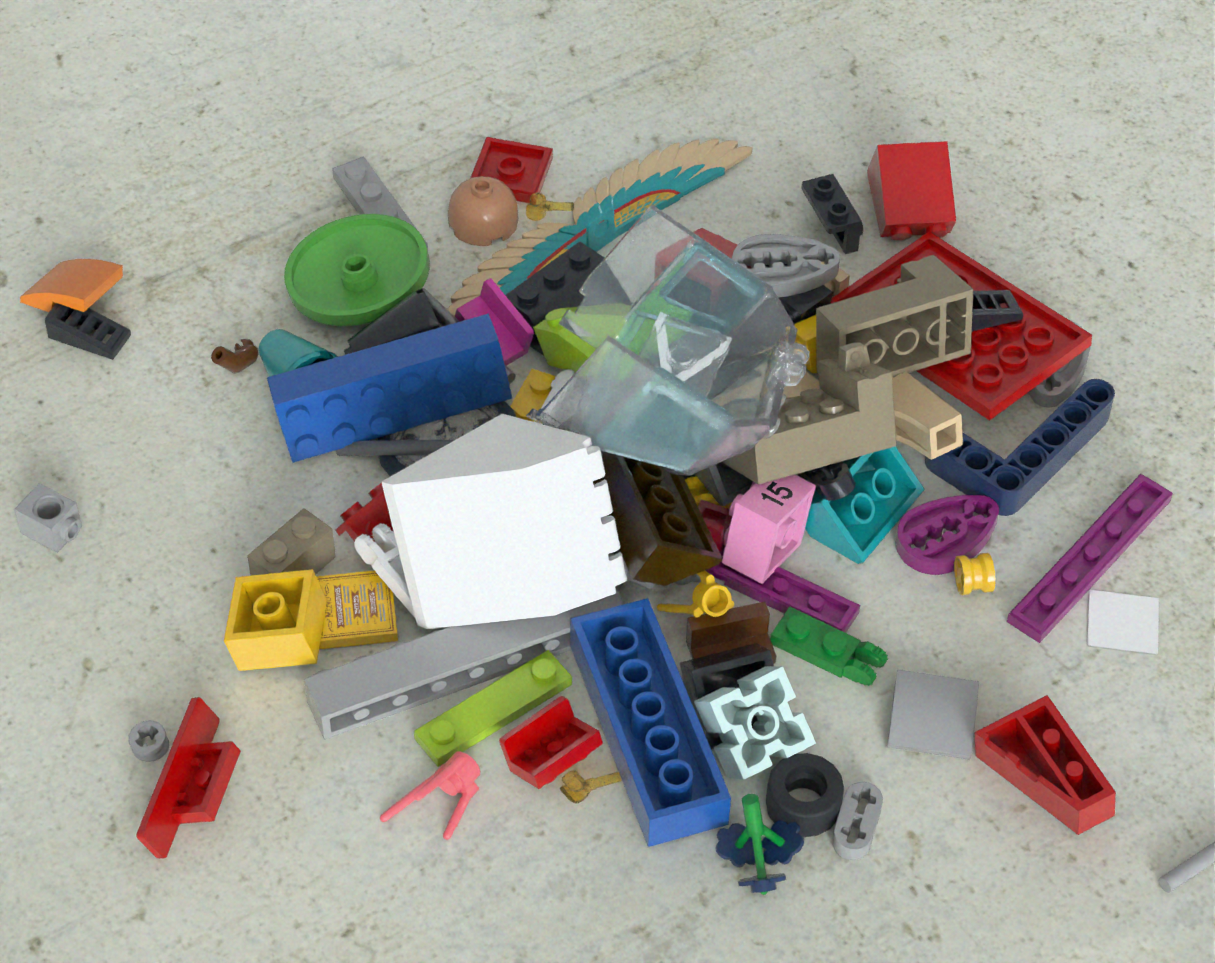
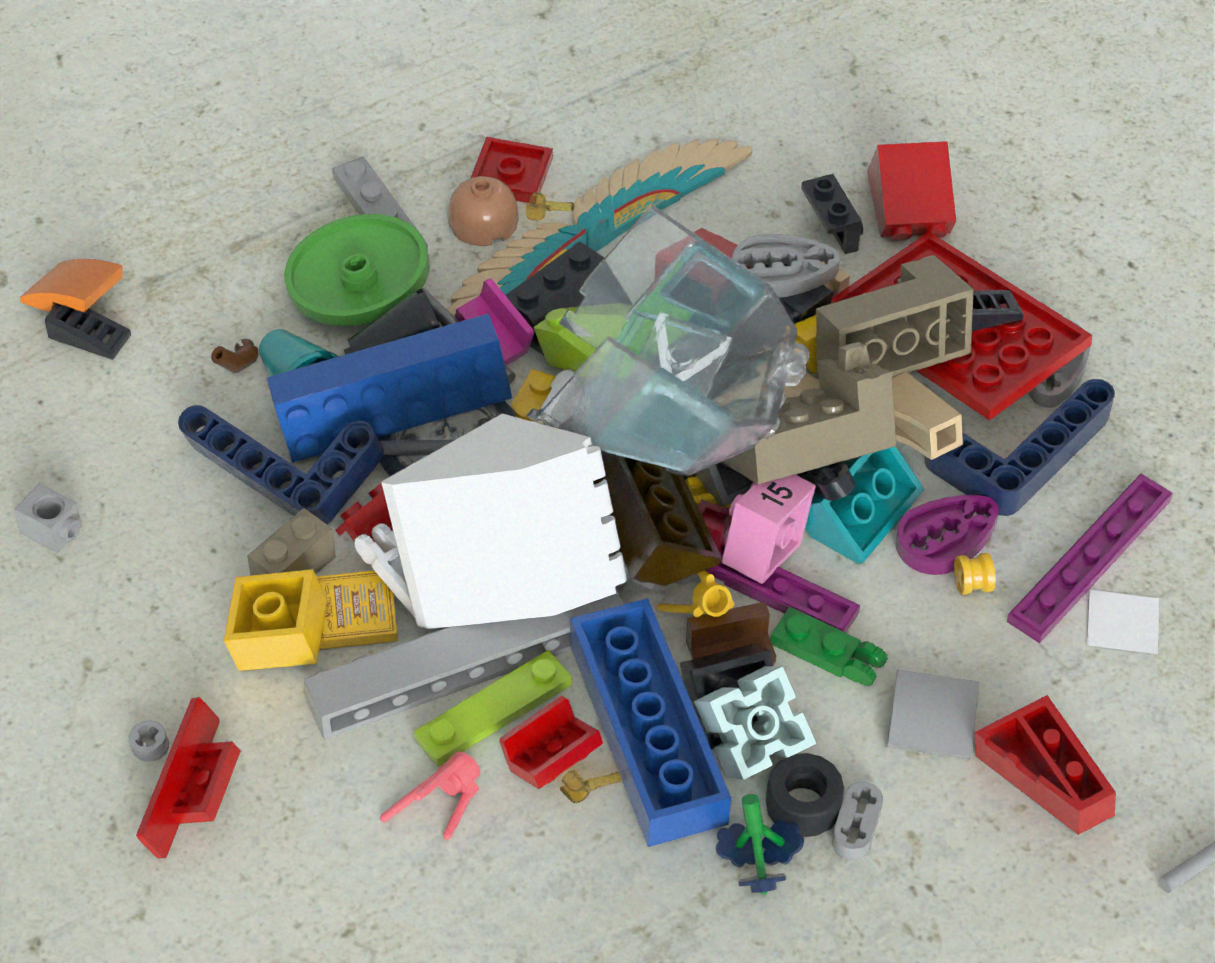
none -> dark blue beam [178,405,384,525]

